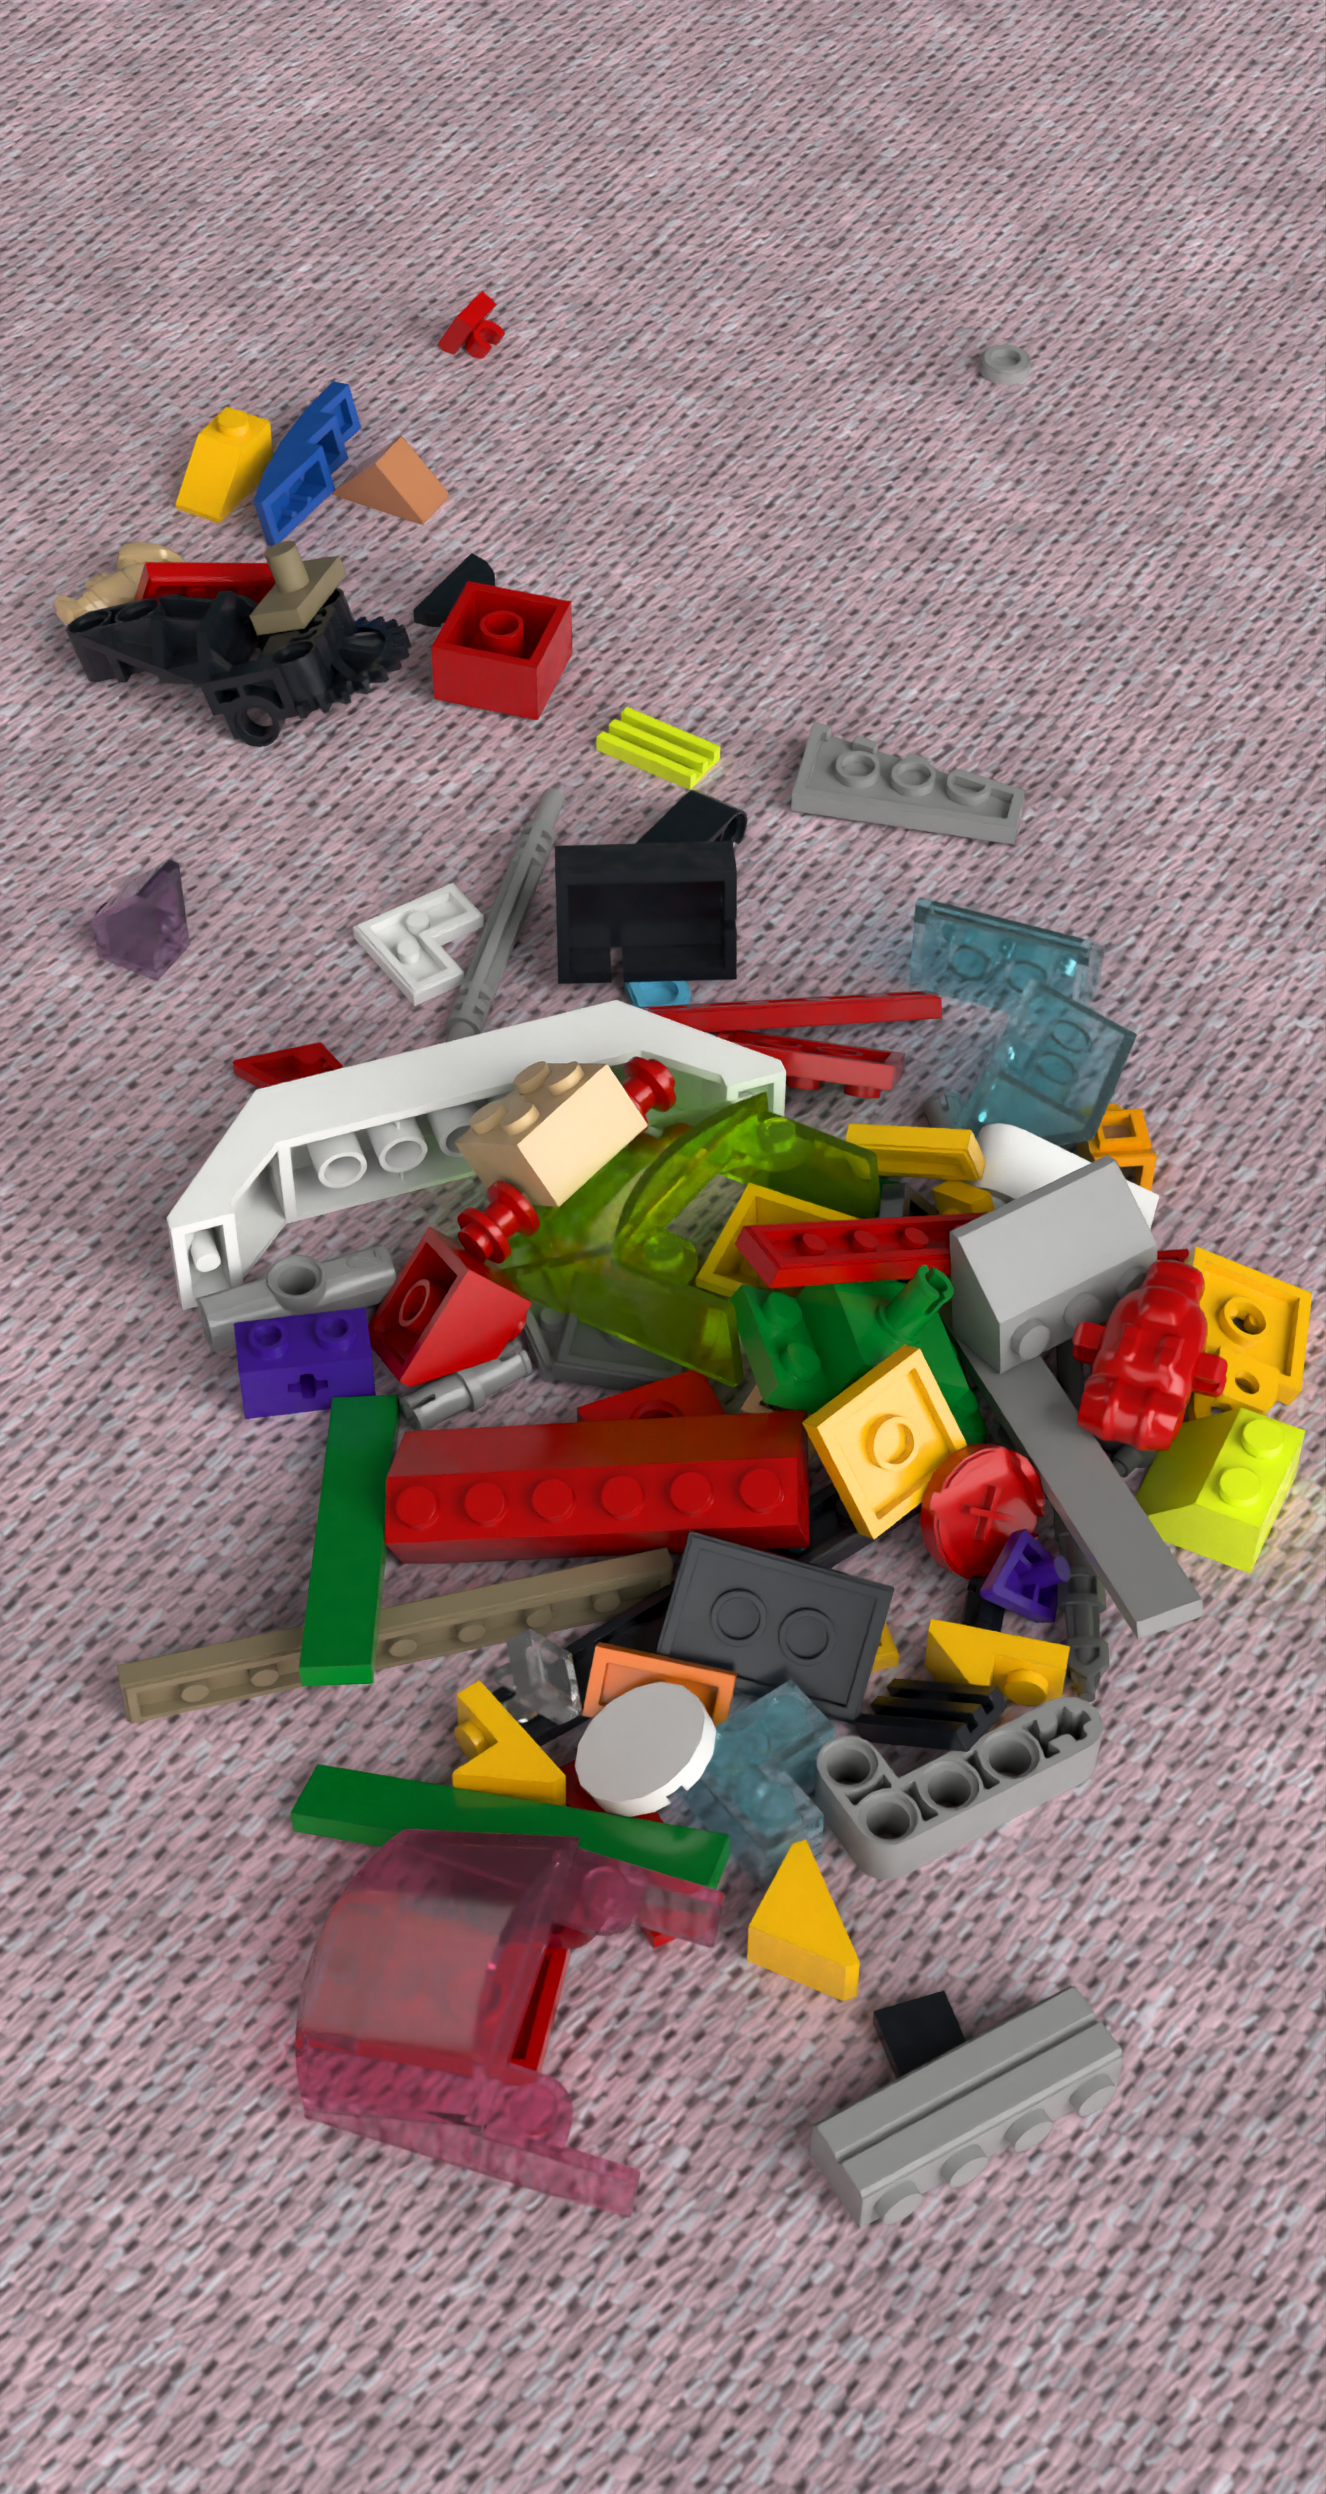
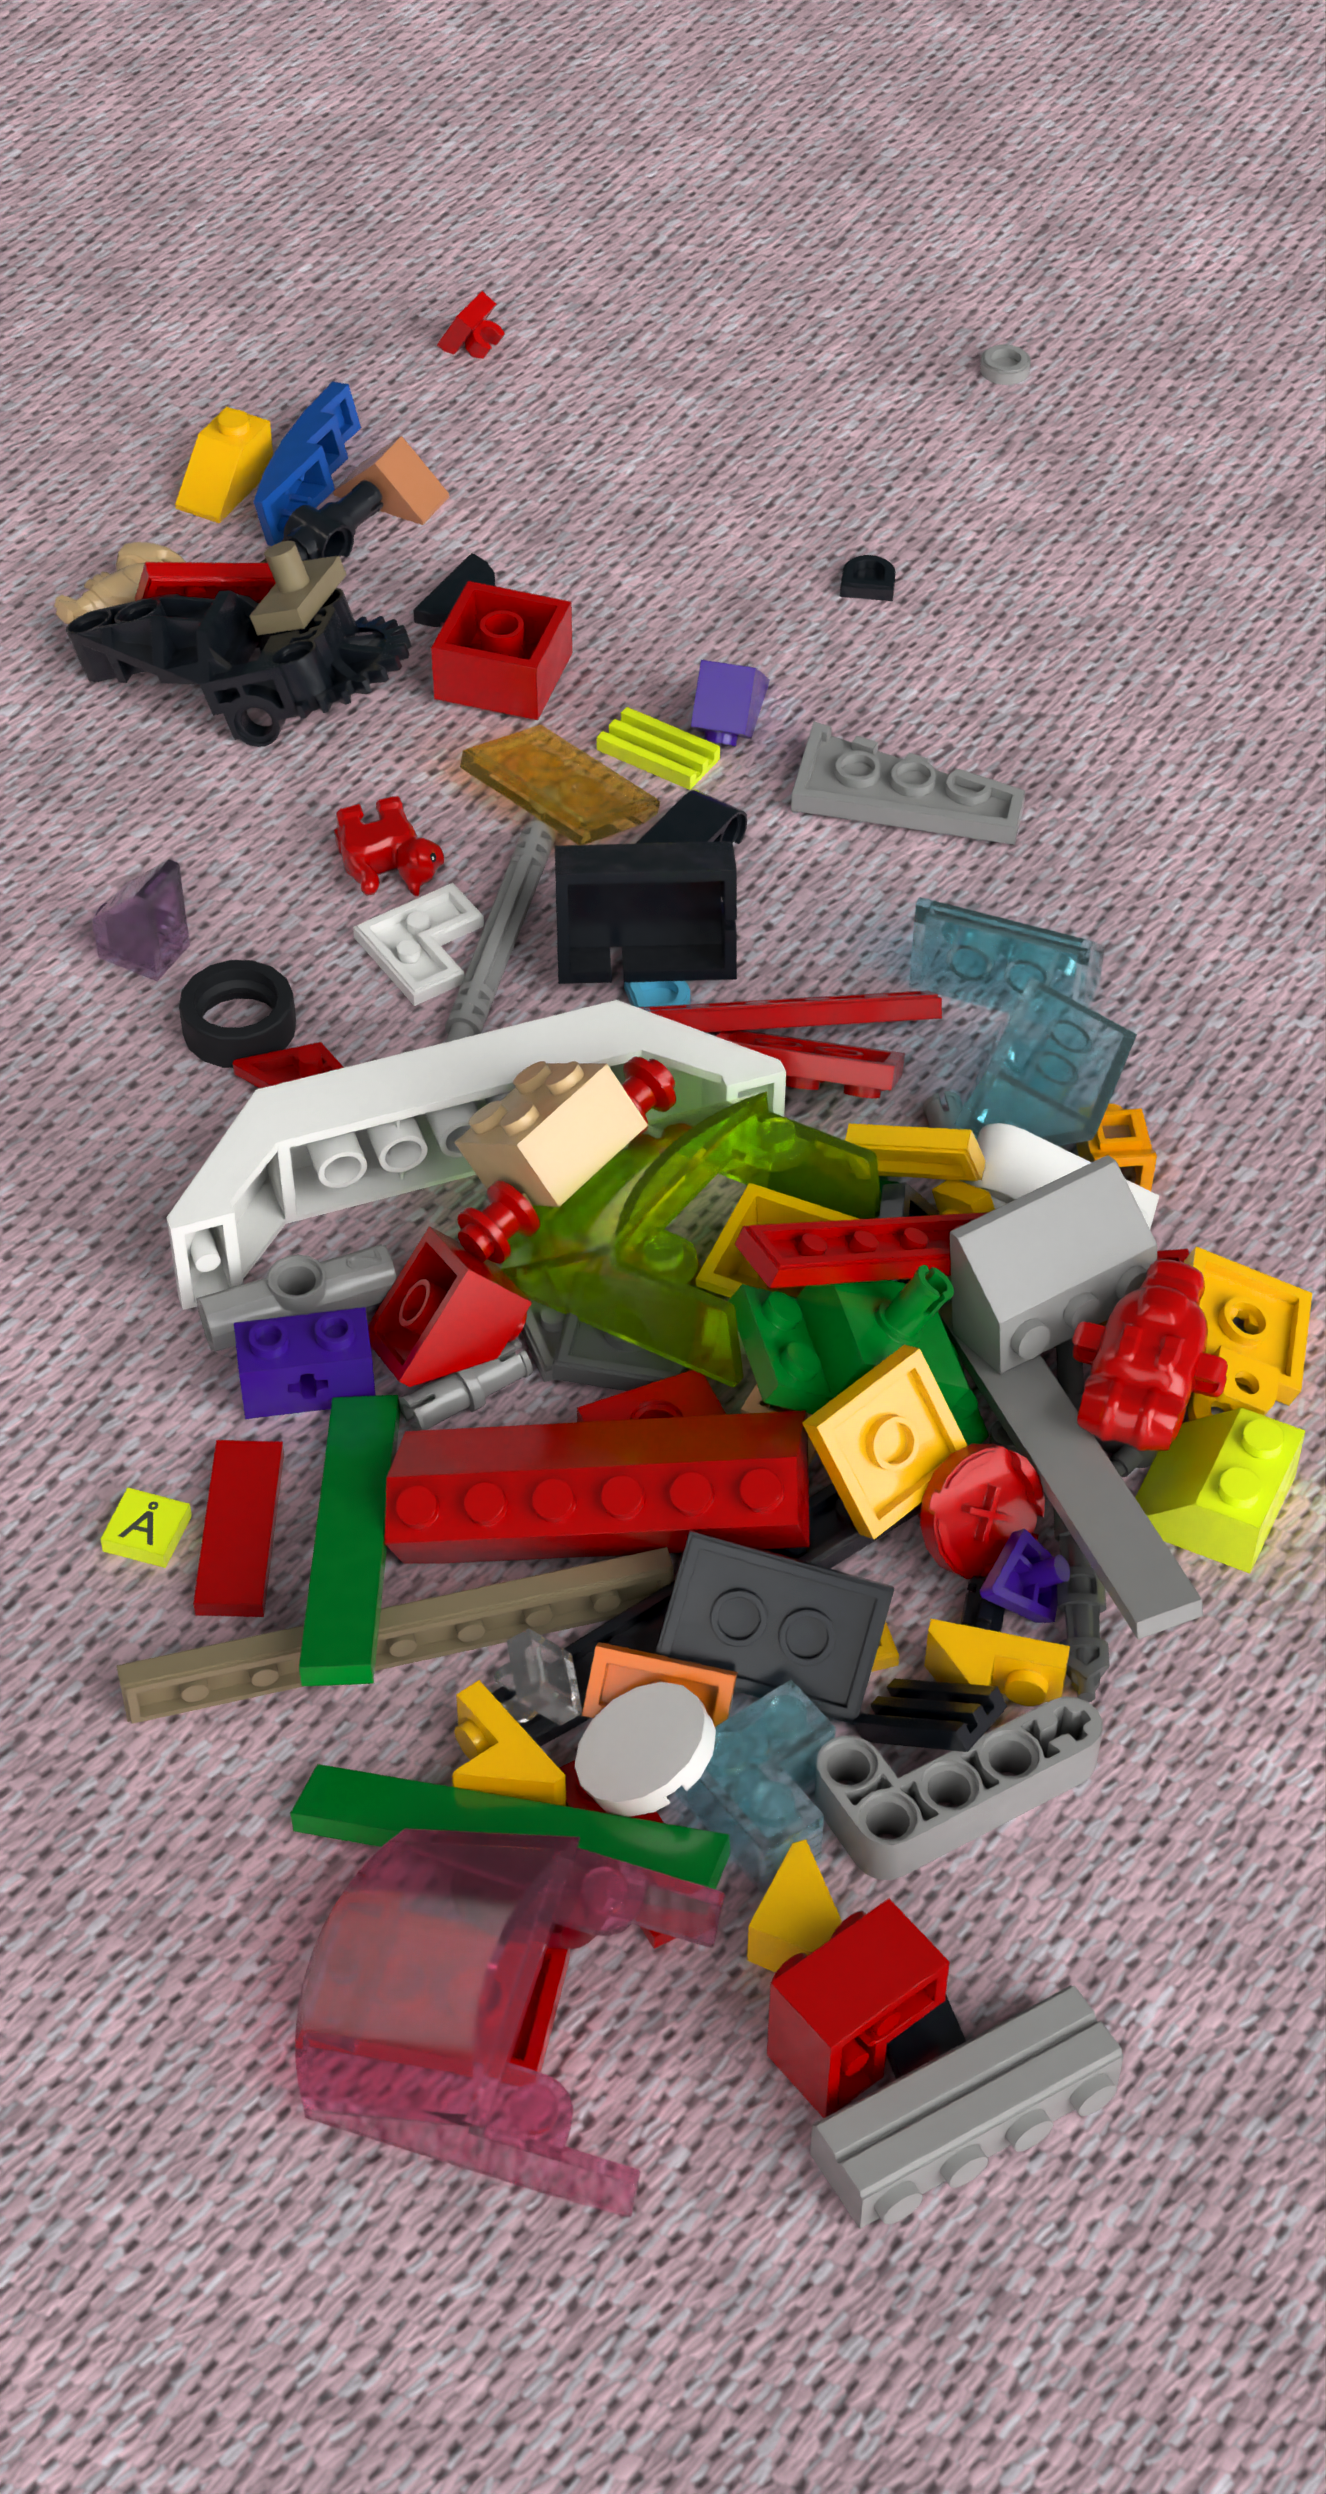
none -> neon yellow tile [100,1487,192,1568]
none -> black tyre [179,960,296,1068]
none -> red tile [193,1440,284,1617]
none -> black pin [260,480,383,563]
none -> red animal [334,796,444,896]
none -> clear yellow tile [460,724,660,845]
none -> dark purple slope [690,660,770,747]
none -> red brick [767,1898,950,2118]
none -> black tile [840,555,896,601]

